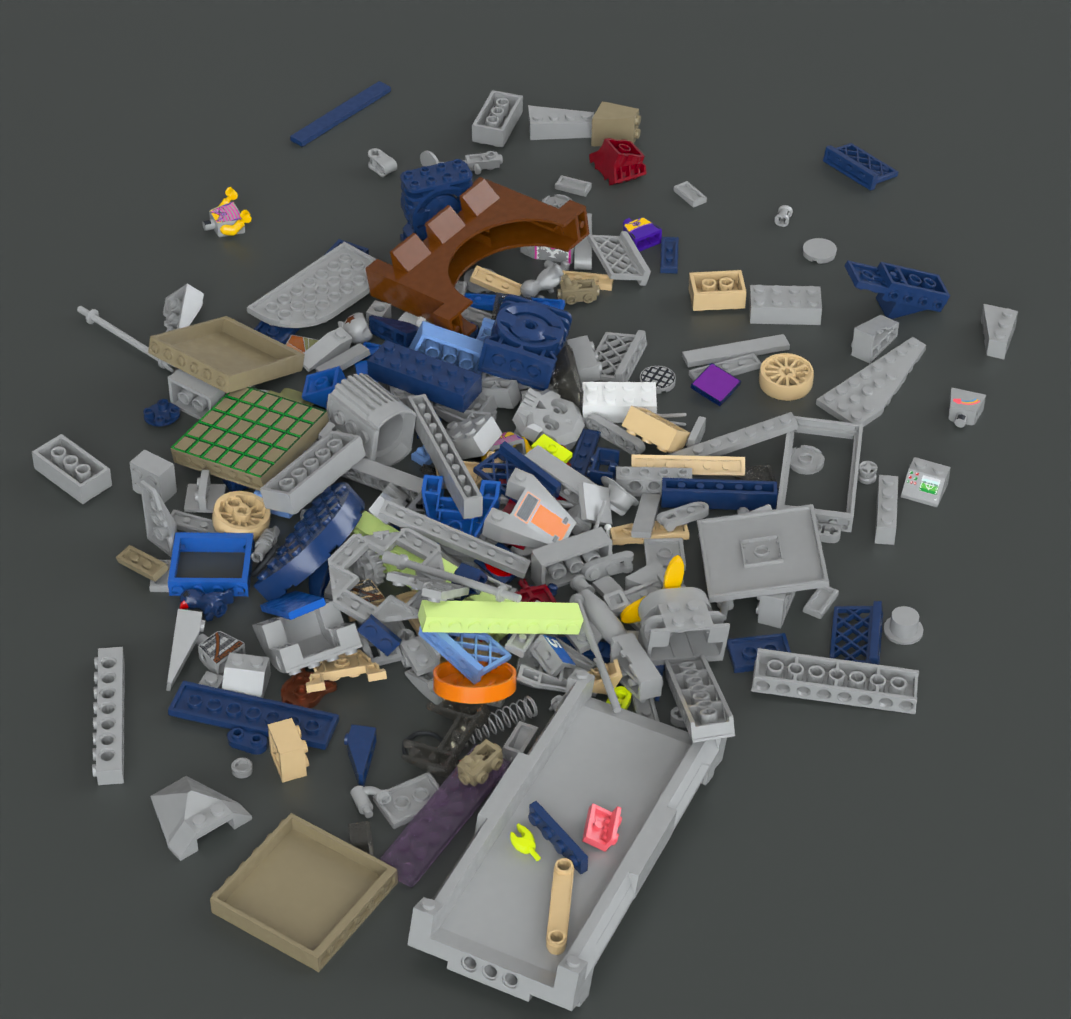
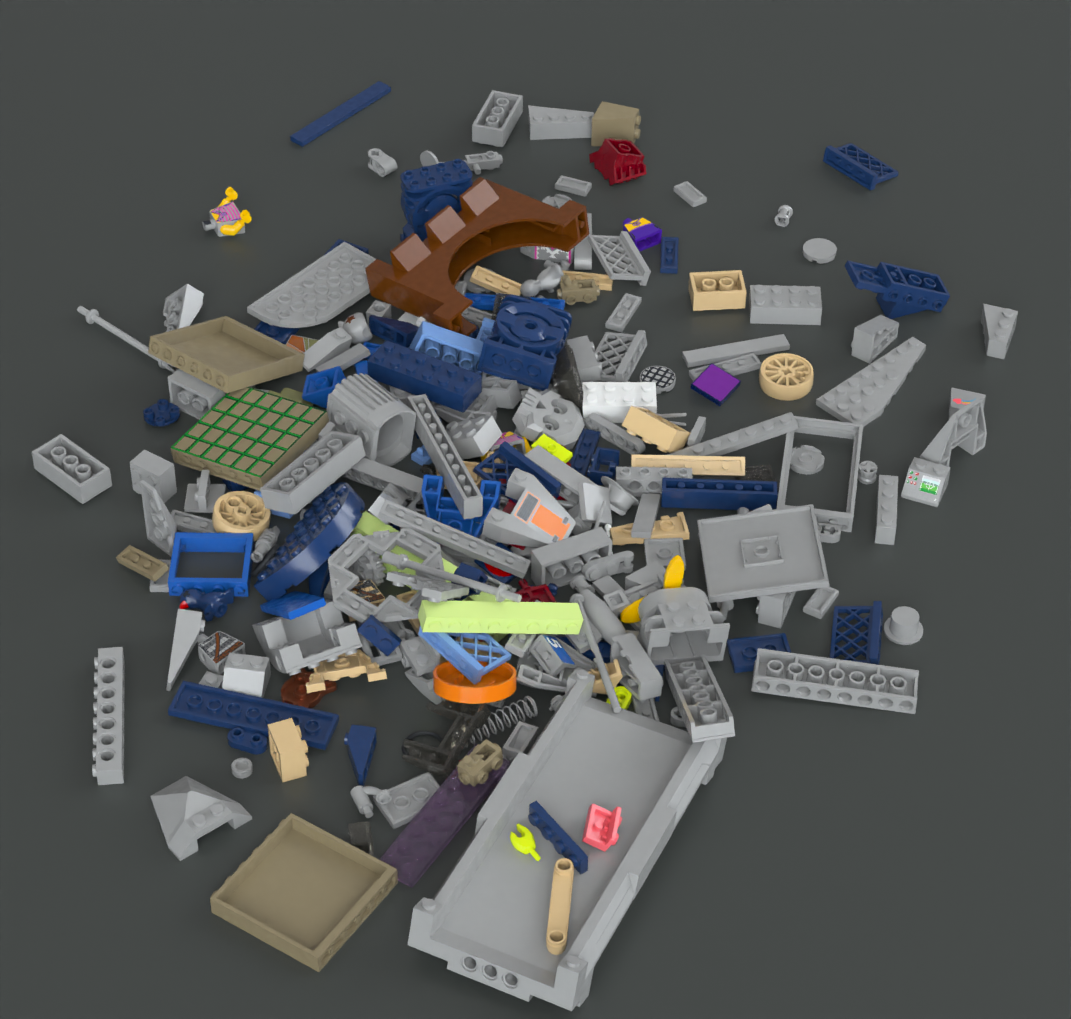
light grey plate [656,501,709,532] -> none
none -> light grey tile [605,293,642,333]
none -> light grey wedge [920,397,987,467]

